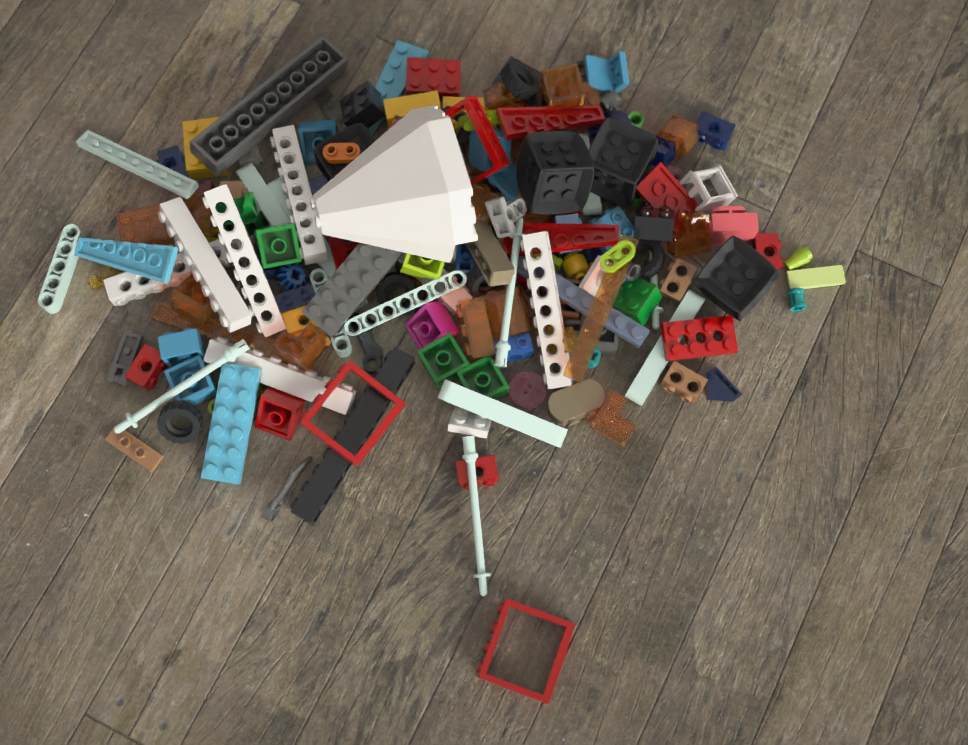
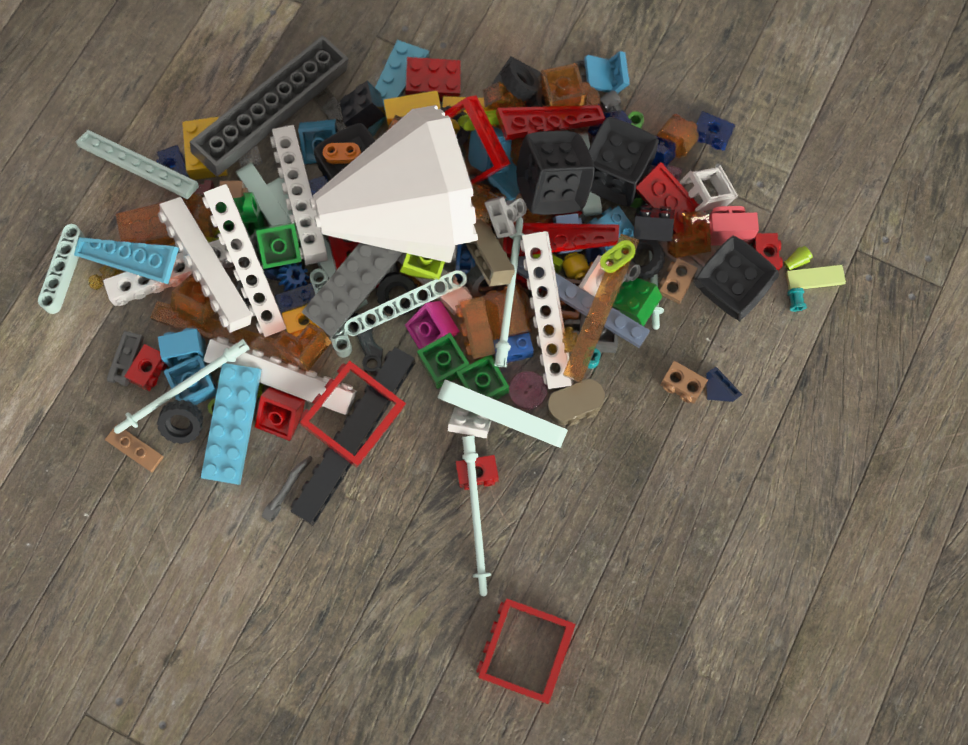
clear orange brick [590,390,636,447] -> none
light aqua beam [625,289,706,406] -> none
red plate [660,315,738,362] -> none

